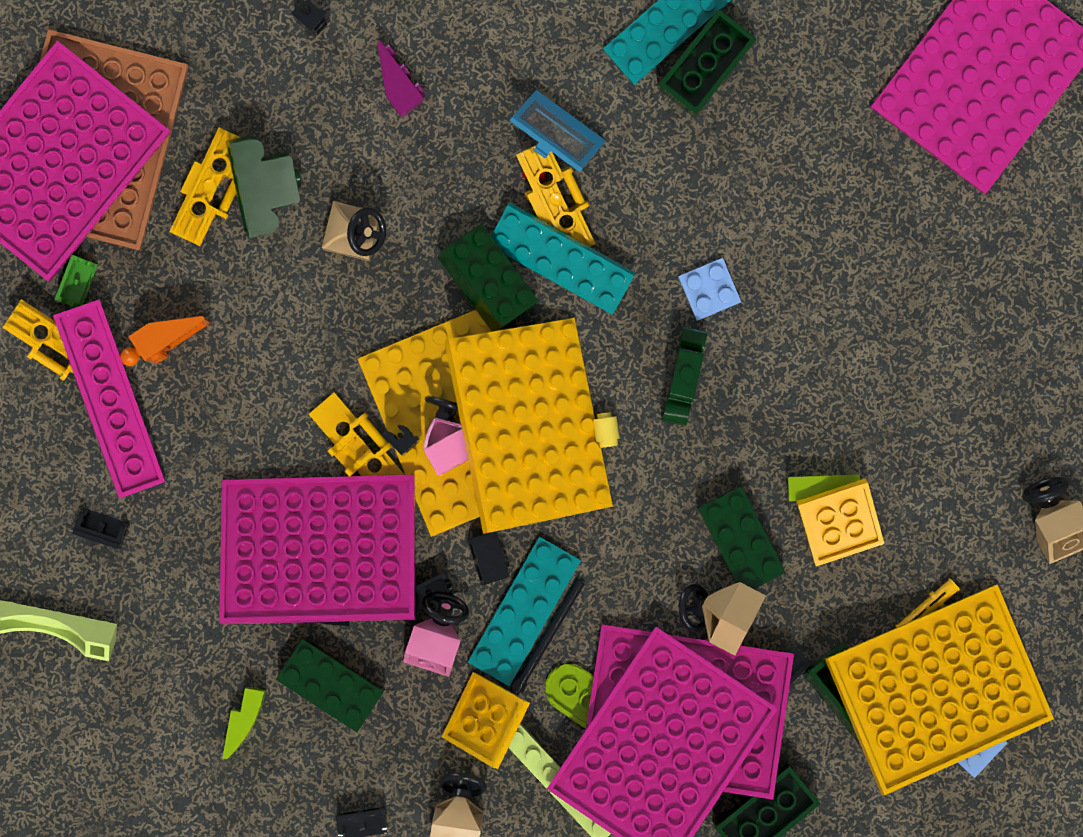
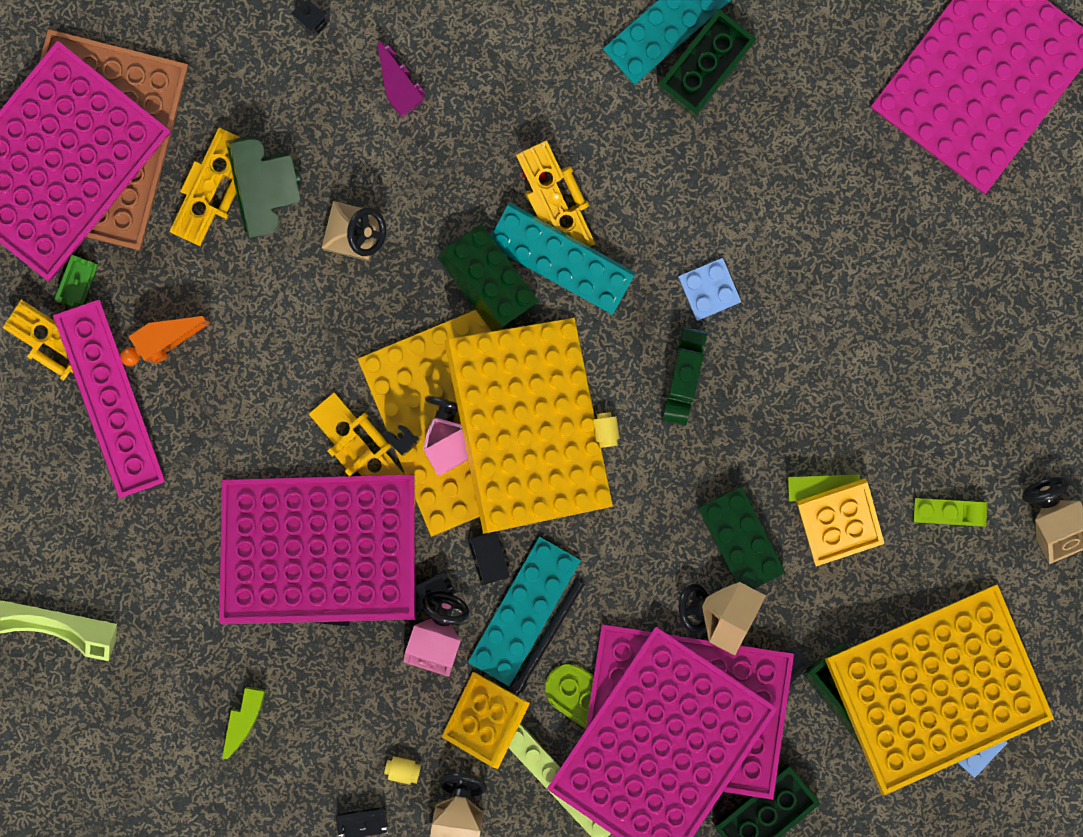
black hinge [72,508,129,549] -> none
dark green brick [276,637,385,732] -> none
piece [510,90,606,172] -> none
yellow pin [895,578,960,627] -> none
none -> light yellow brick [384,756,421,785]
none -> lime plate [914,498,988,527]

